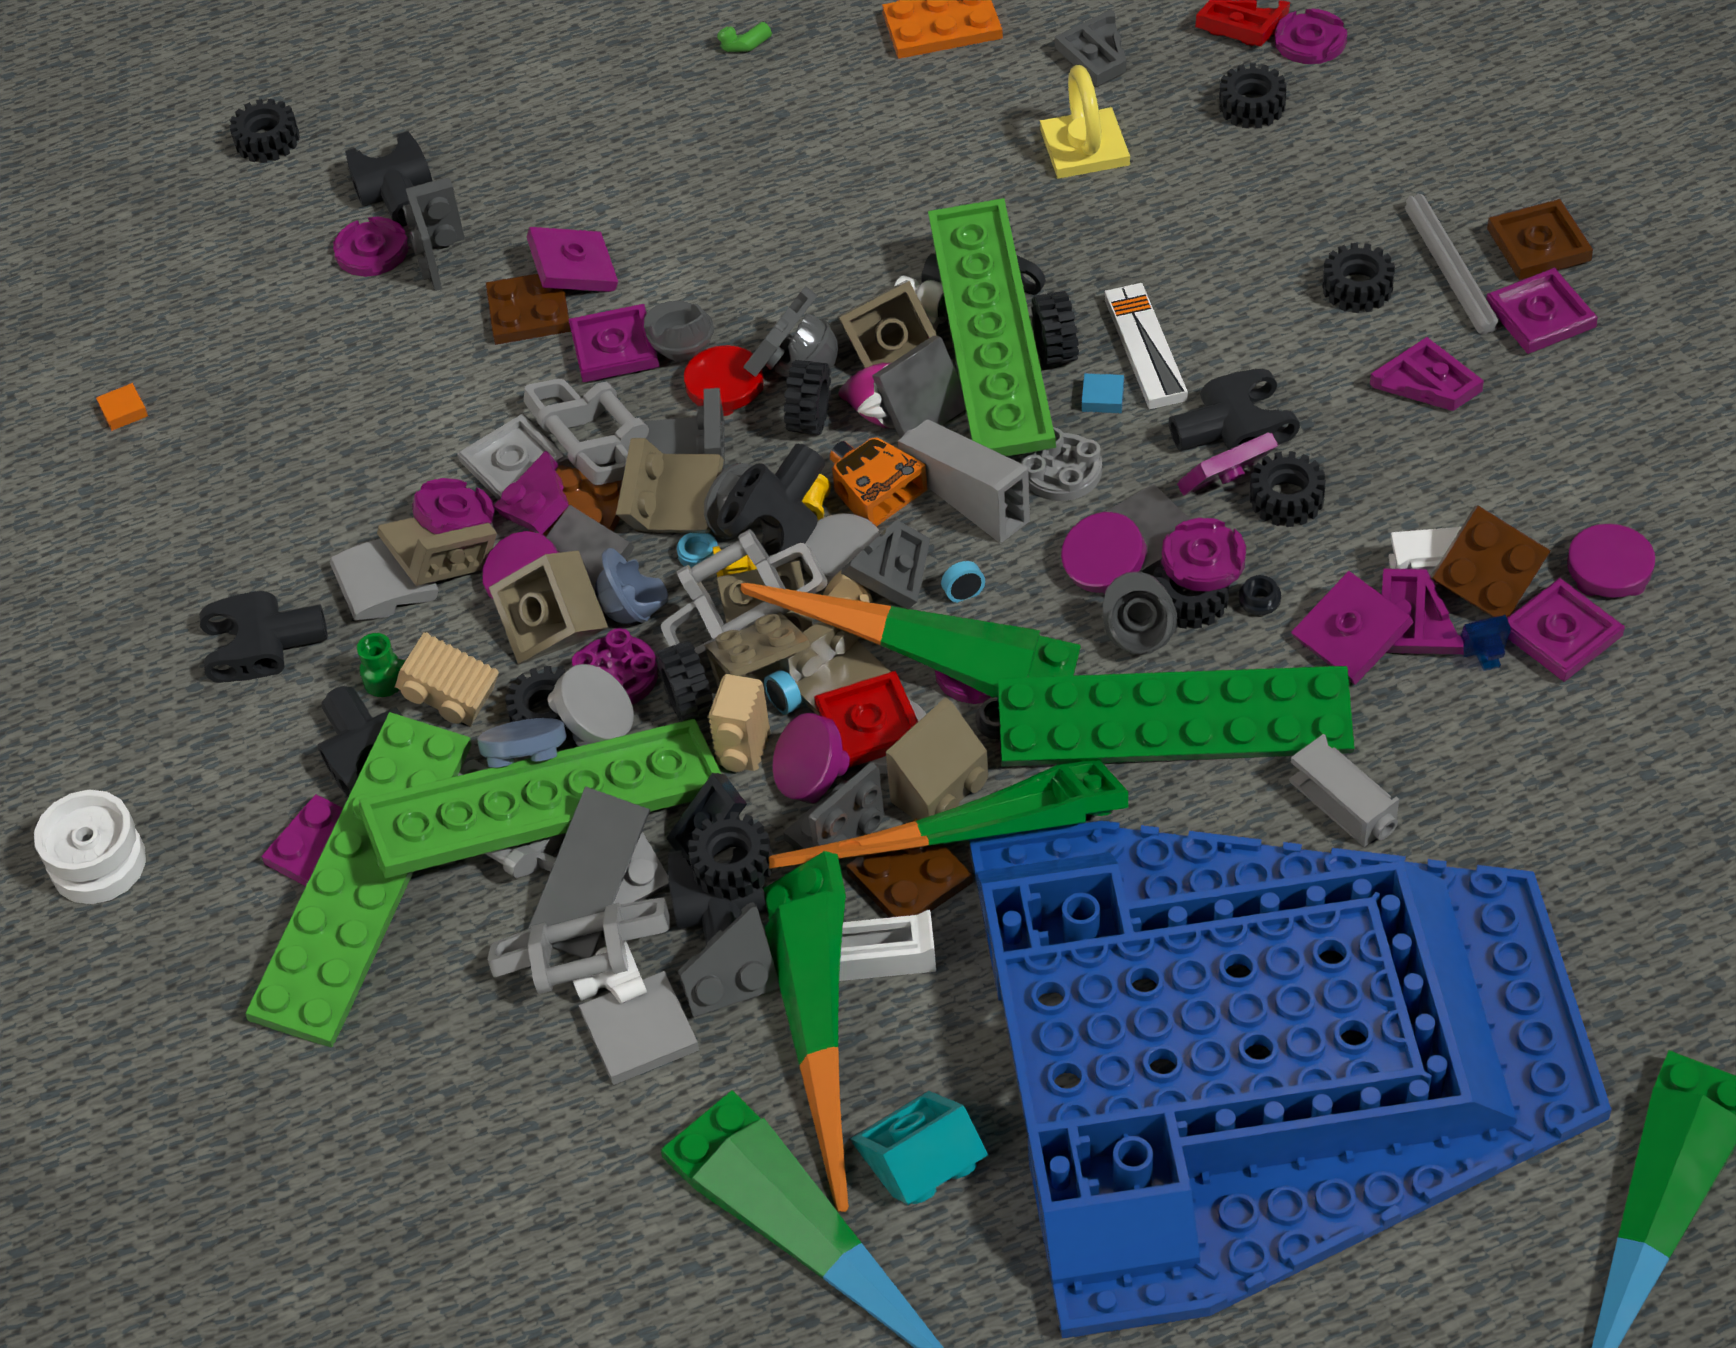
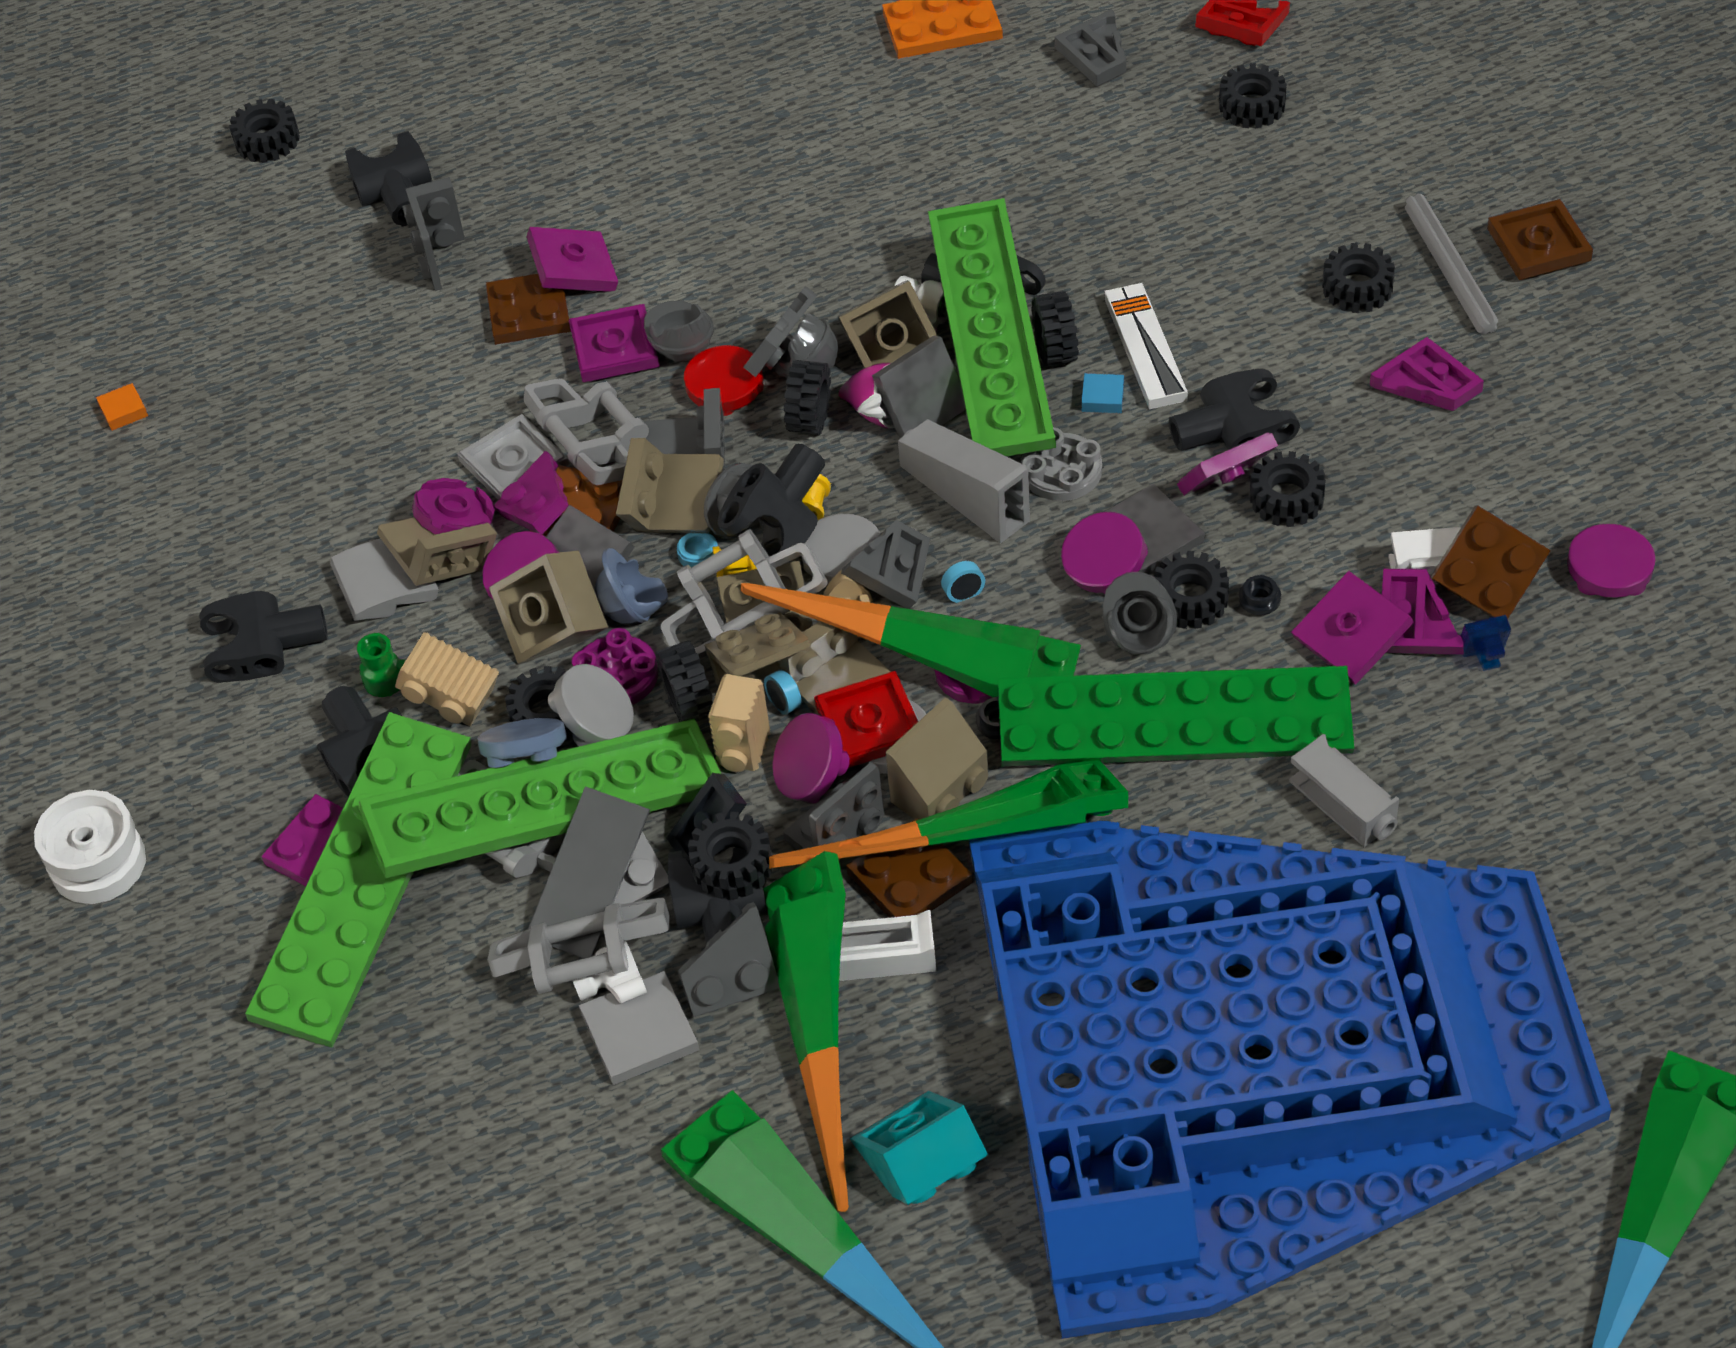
magenta tile [333,216,408,277] -> none
bright green arm [717,22,772,52] -> none
orange torso [829,437,927,527] -> none
light yellow tile [1040,65,1130,179] -> none
magenta tile [1162,518,1246,592] -> none
magenta tile [1274,8,1348,64] -> none
magenta plate [1486,268,1598,354] -> none
magenta plate [1500,578,1625,682] -> none

